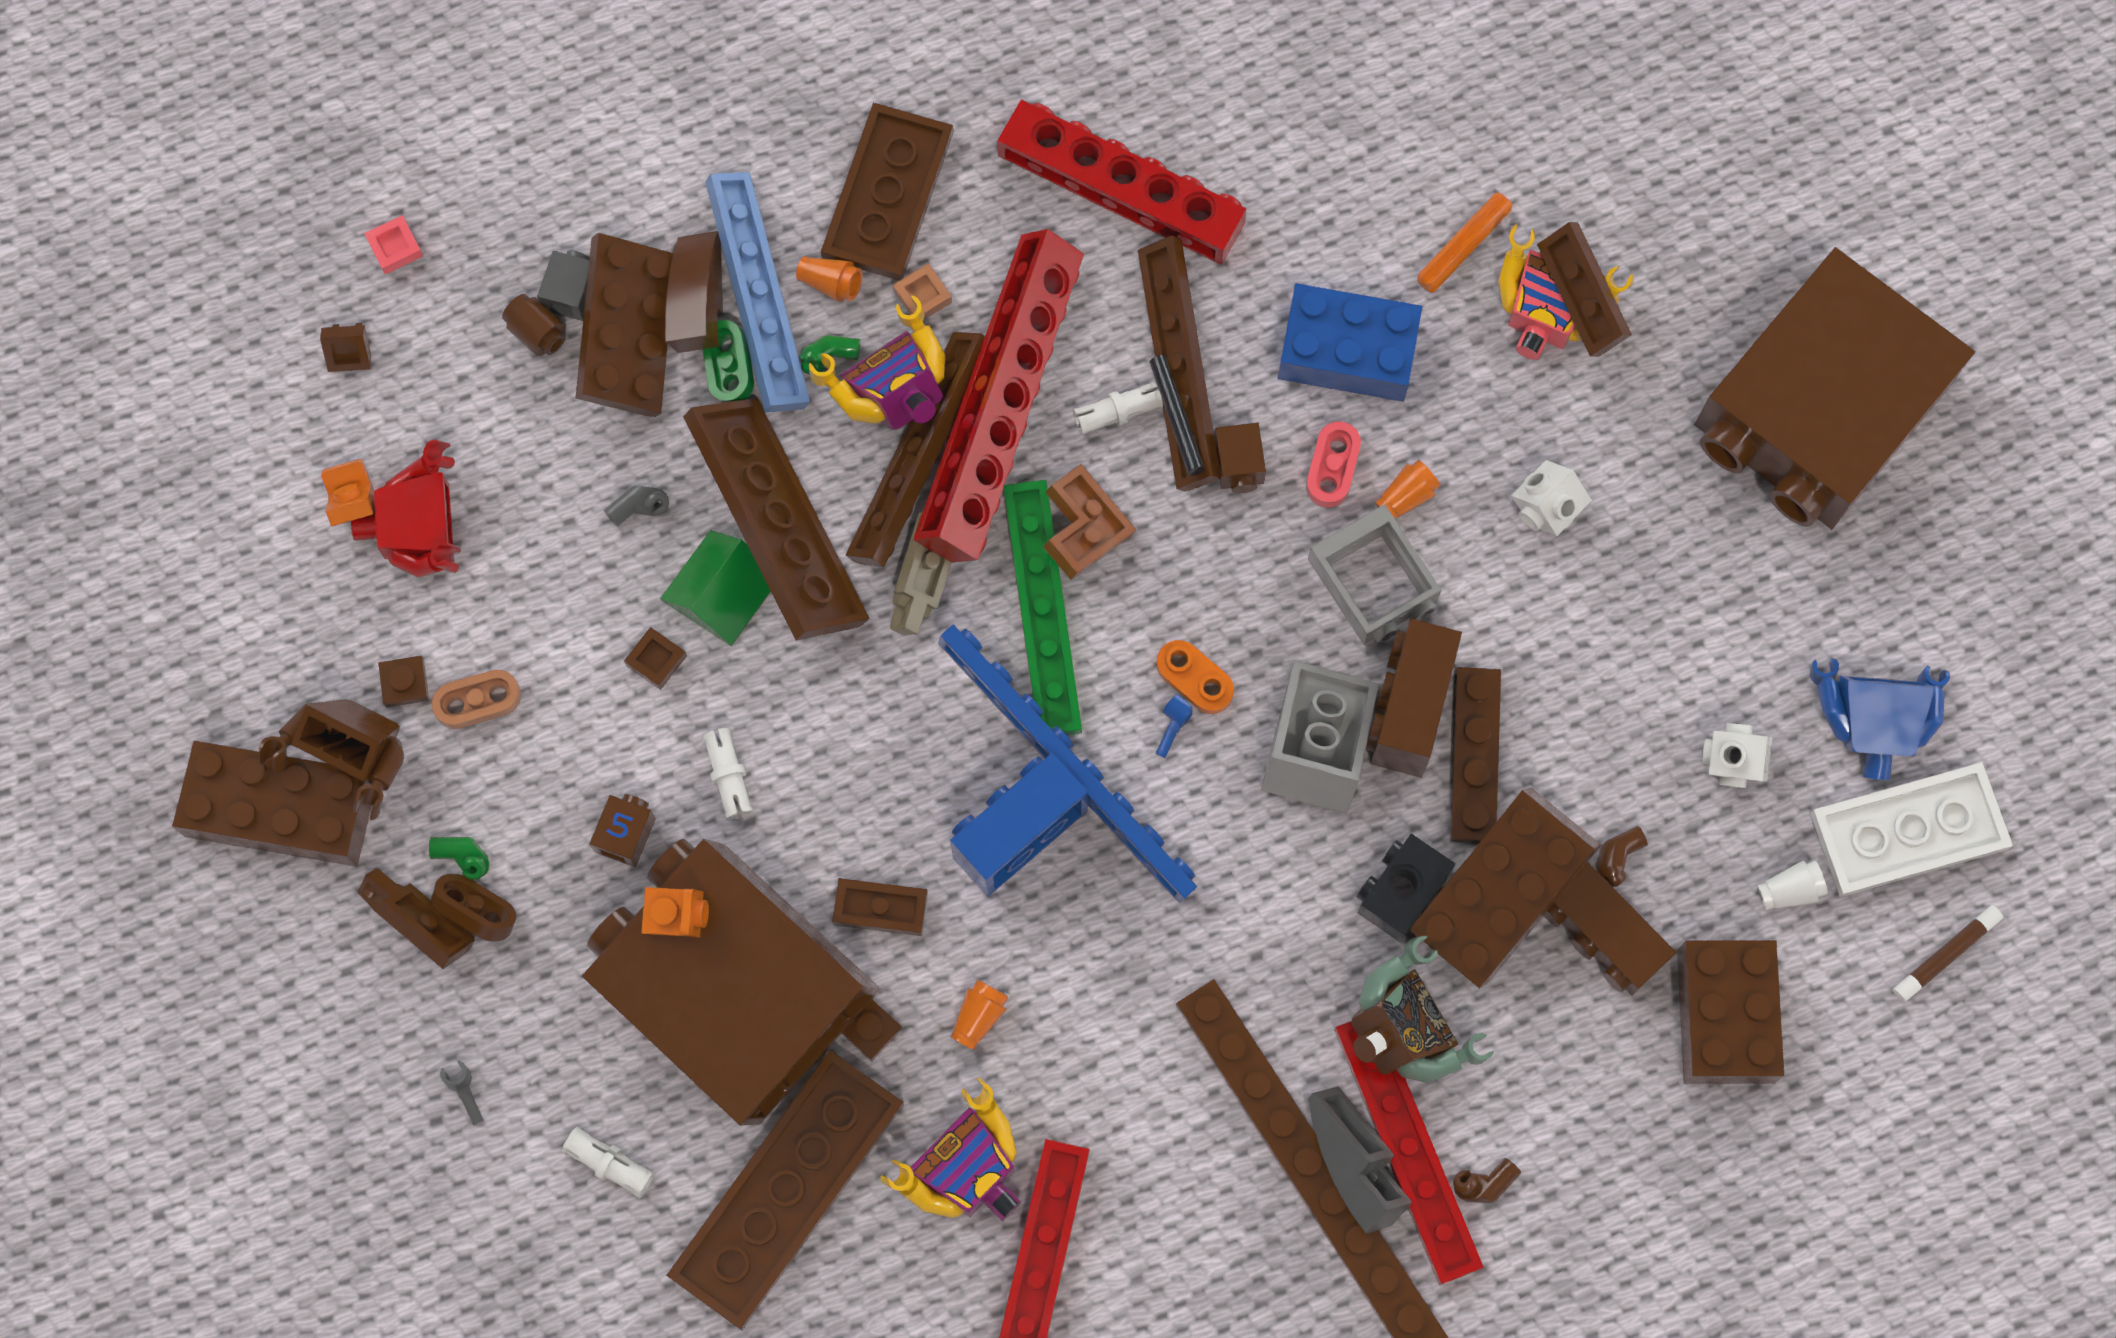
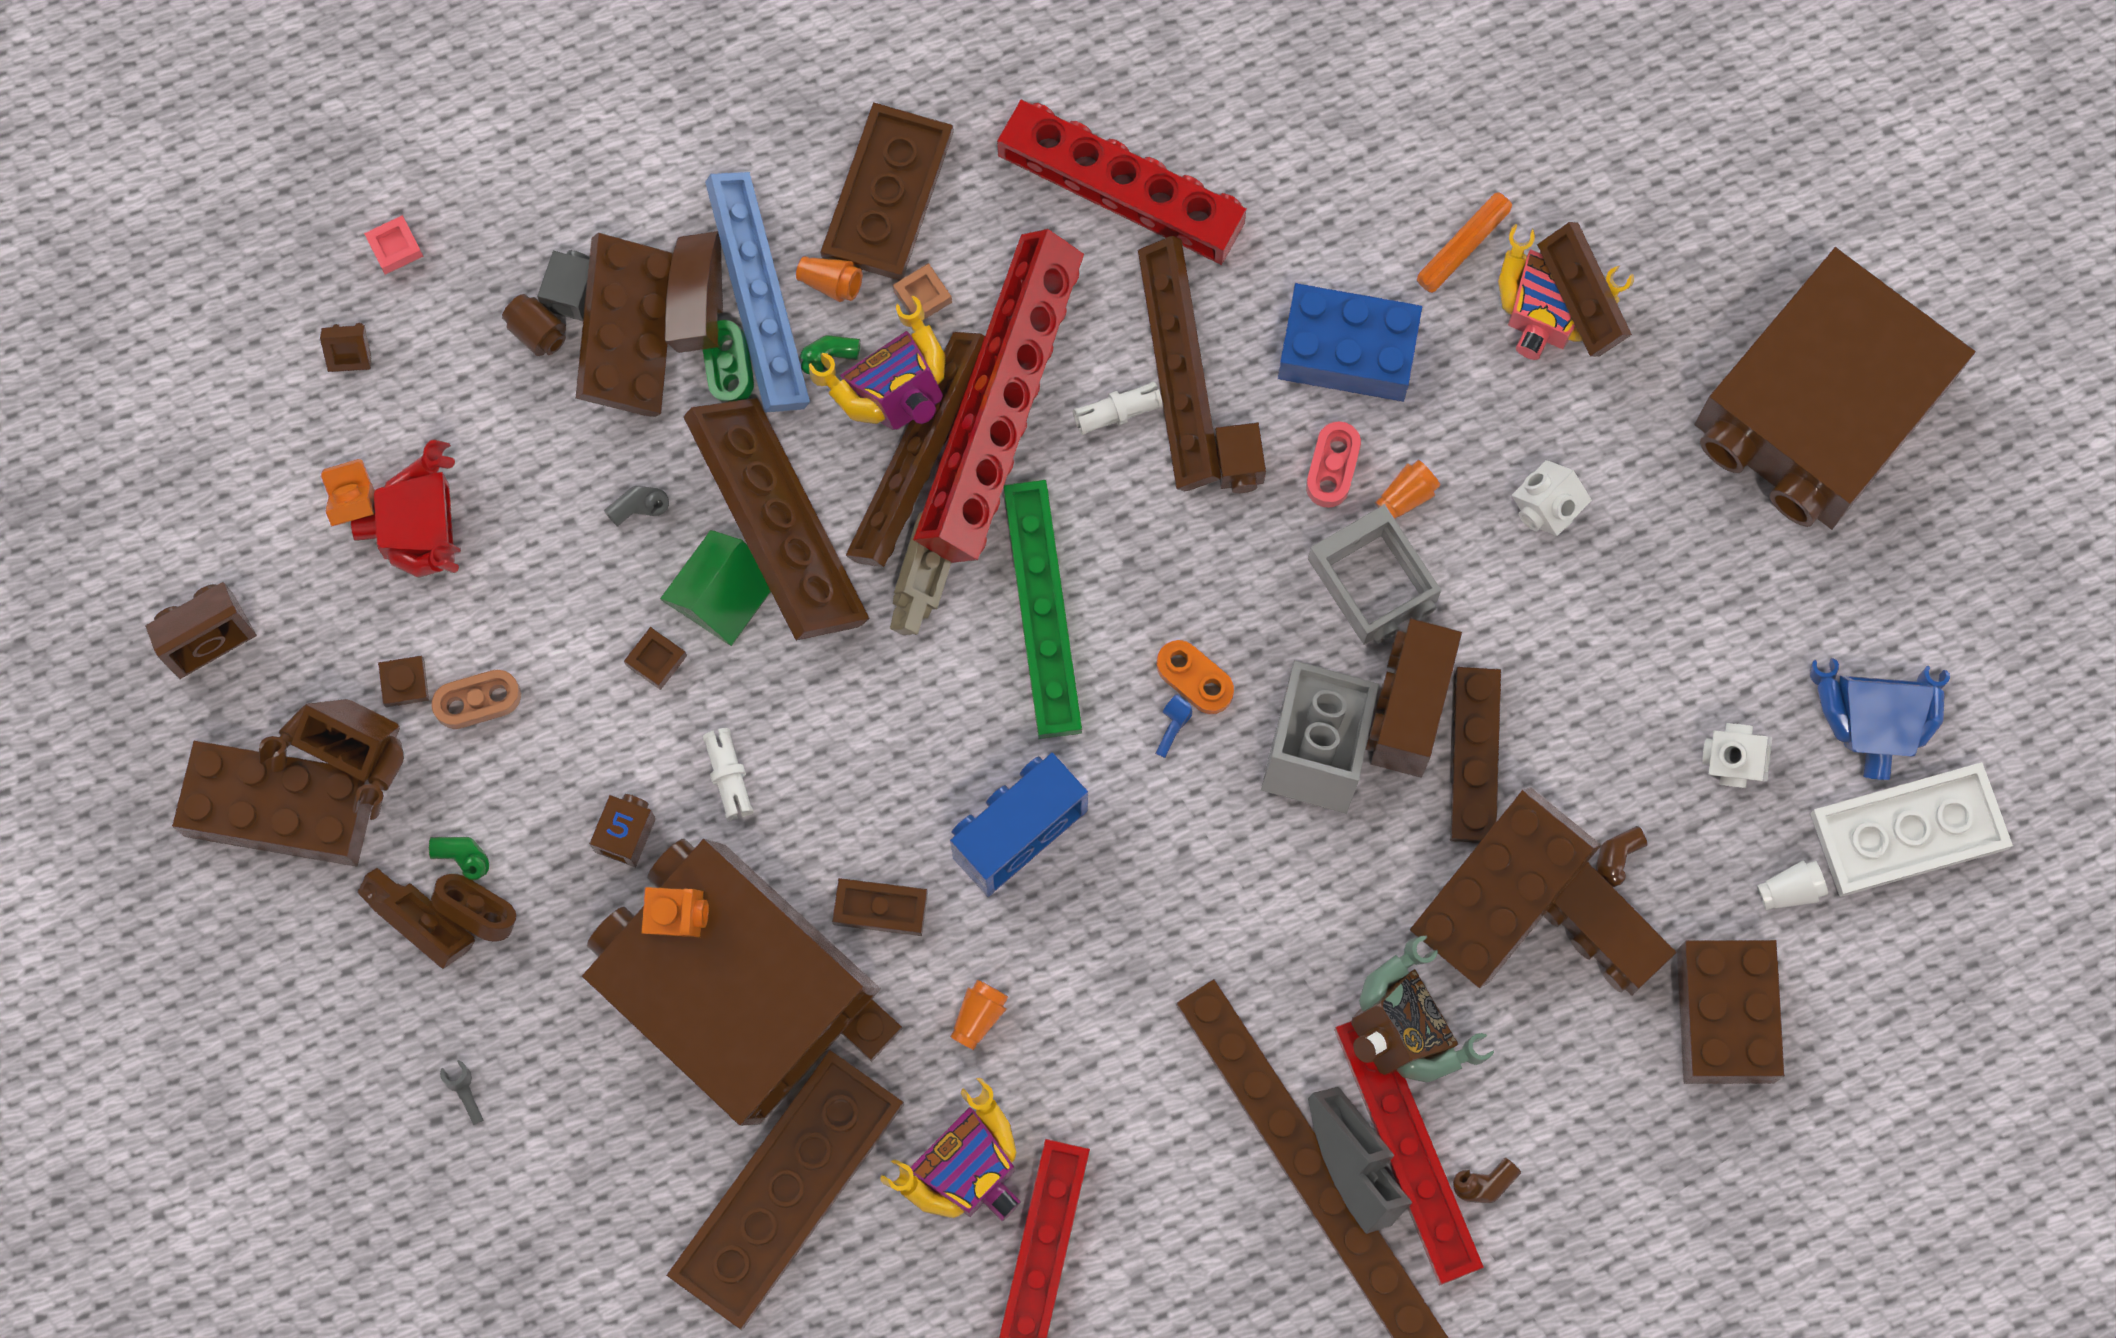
white pin [562,1127,655,1199] -> none
blue plate [938,624,1197,903] -> none
dark orange plate [1043,464,1136,580] -> none
black bar [1149,355,1205,476] -> none
black brick [1356,833,1456,944] -> none
reddish brown bar [1892,905,2004,1003] -> none
none -> reddish brown slope [145,582,257,679]

